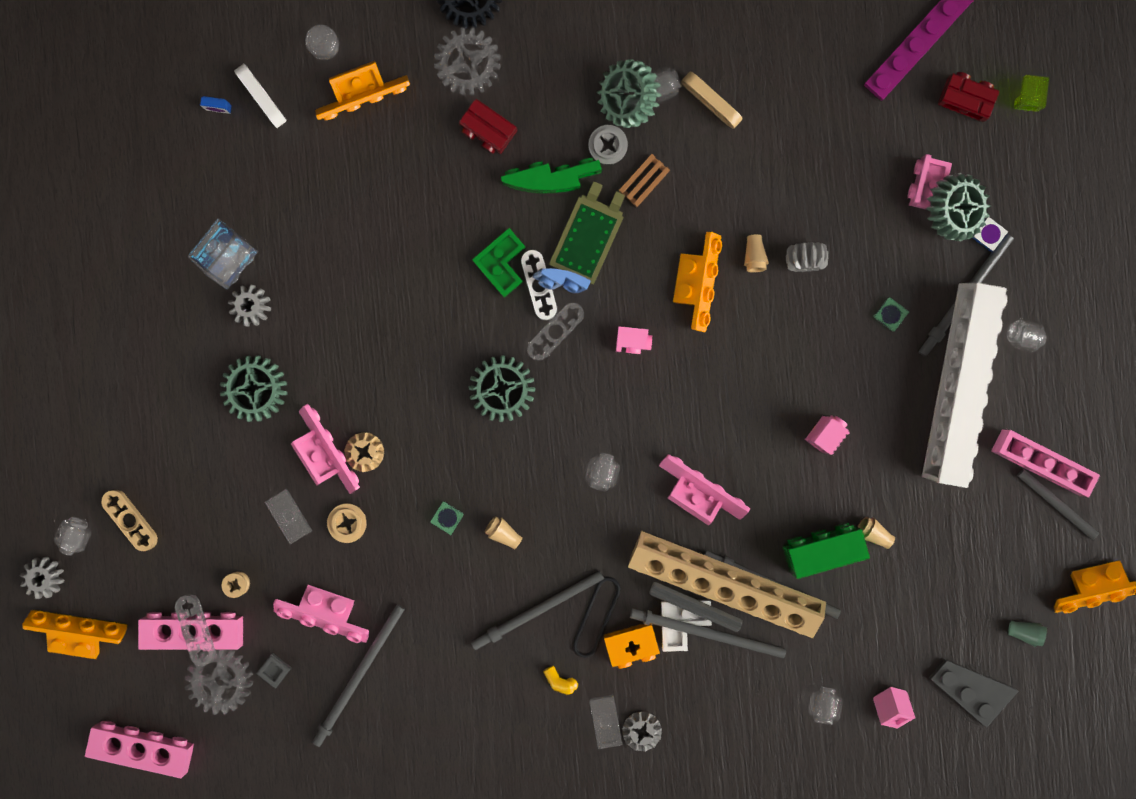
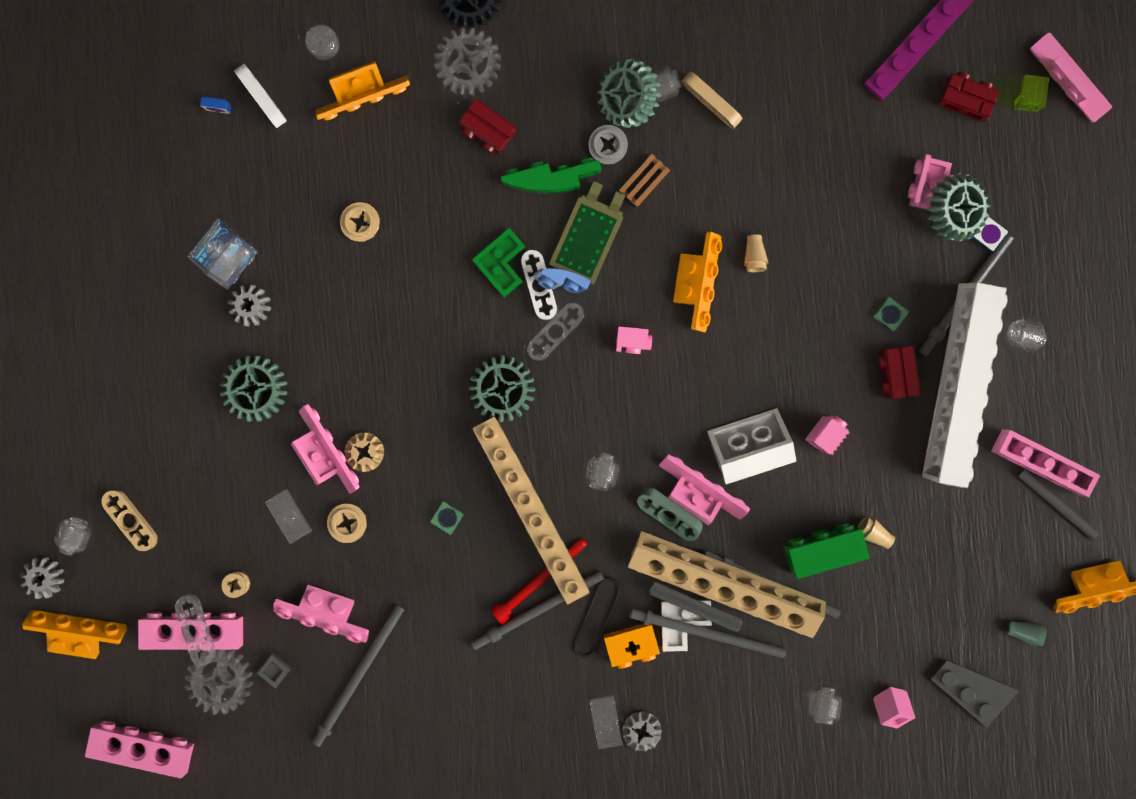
tan cone [484,516,522,549] -> none
yellow arm [543,665,578,695] -> none
light grey gear [786,242,829,272] -> none
none -> tan gear [340,202,380,242]
none -> tan brick [472,417,590,605]
none -> red piece [490,538,587,624]
none -> sand green beam [637,488,703,541]
none -> white slope [707,408,796,484]
none -> dark red brick [877,346,921,399]
none -> bright pink bracket [1030,33,1112,123]

